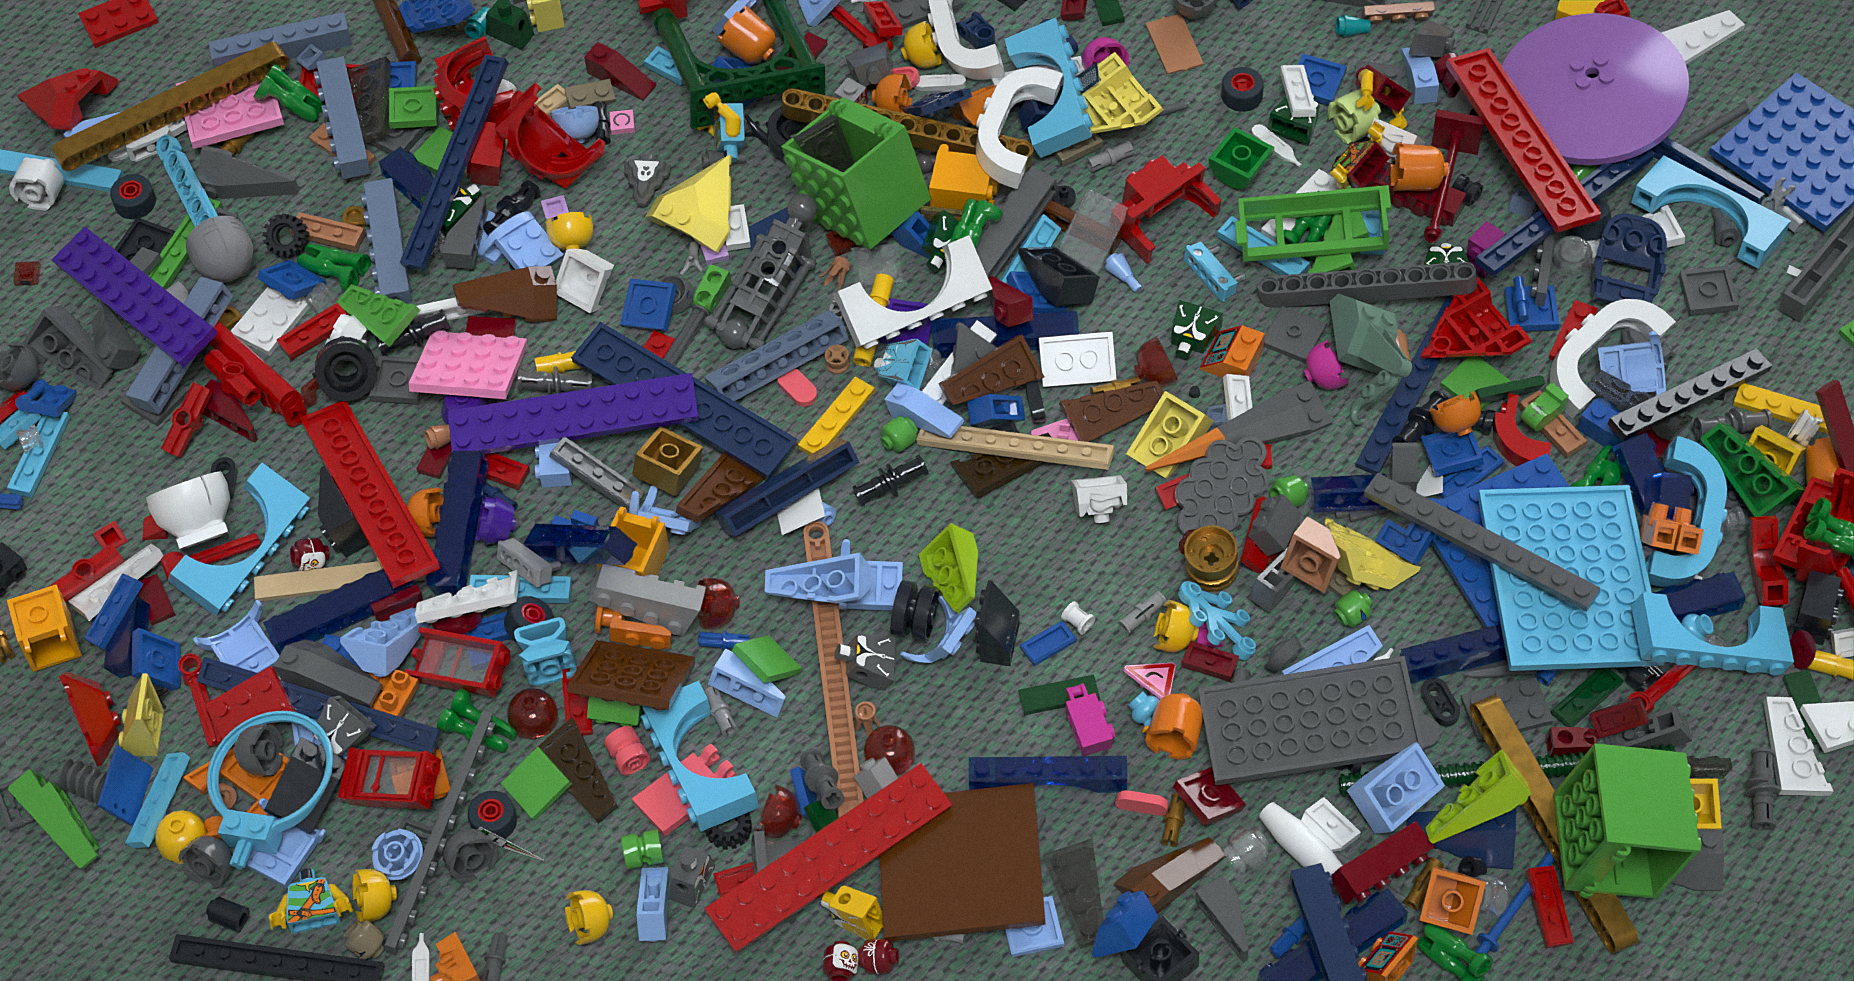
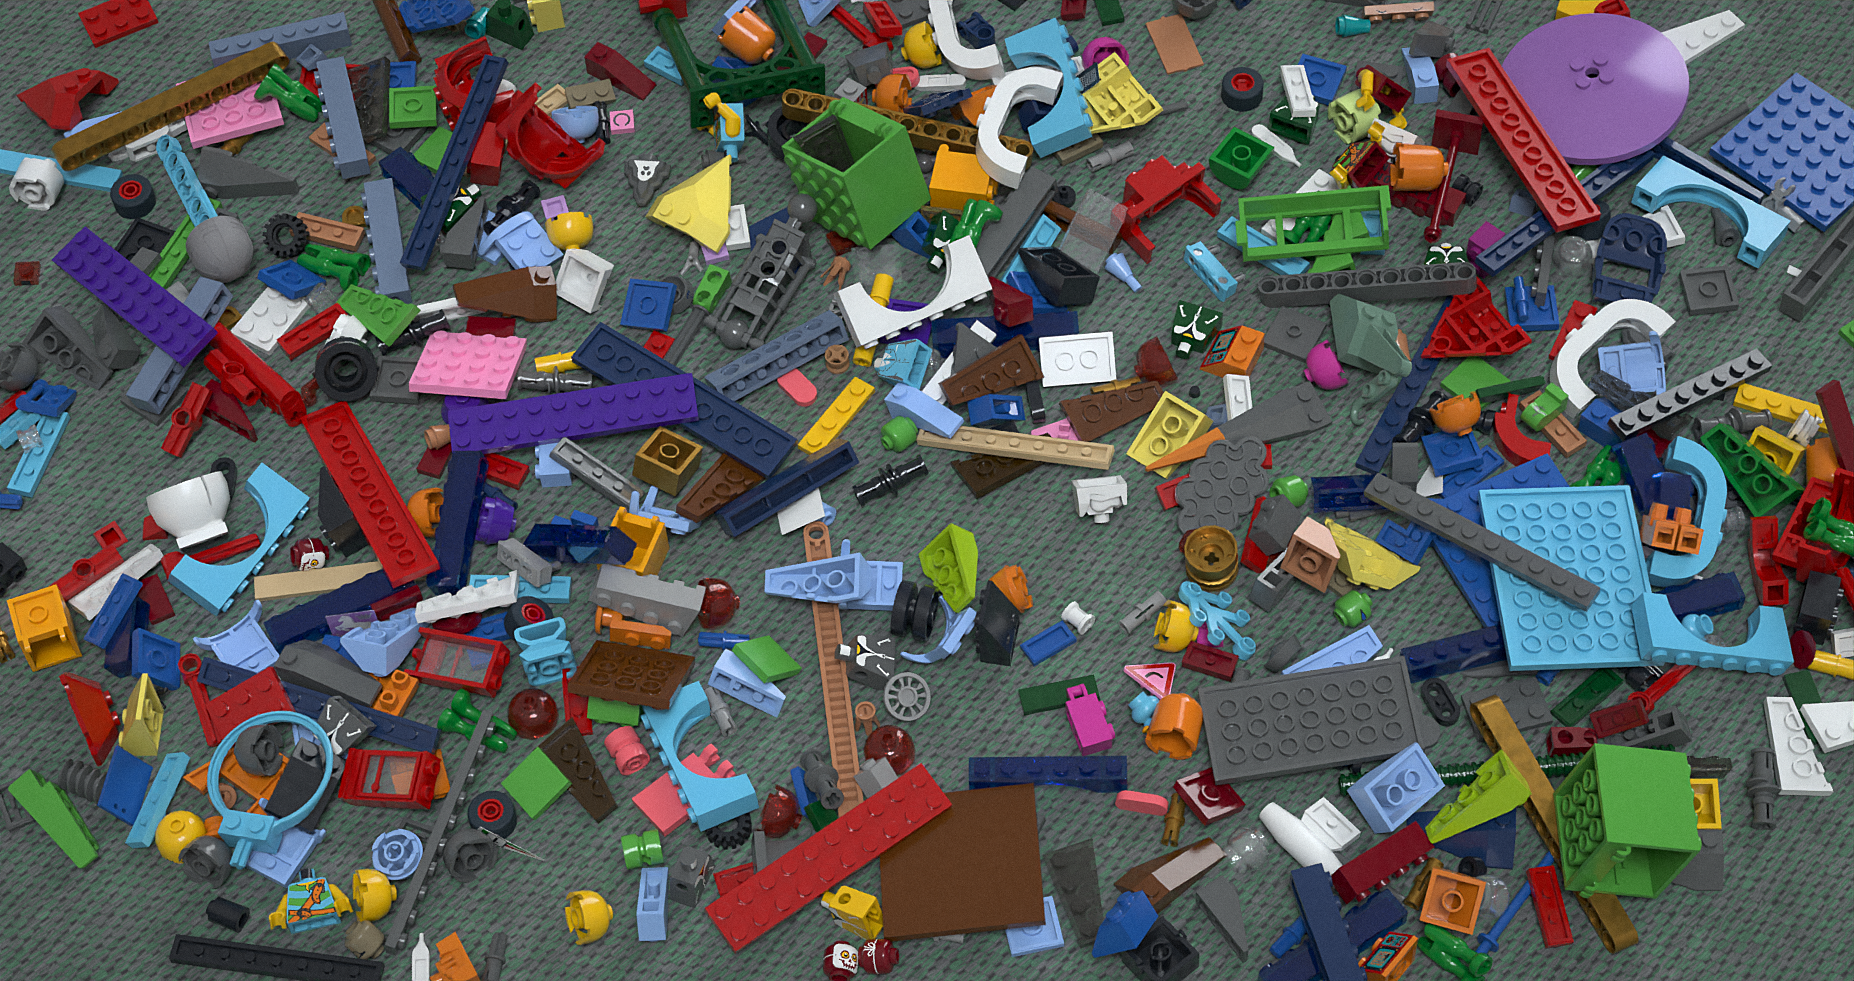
none -> sticker [326,610,378,637]
none -> light grey wheel [882,672,931,721]
none -> orange cone [989,565,1033,613]

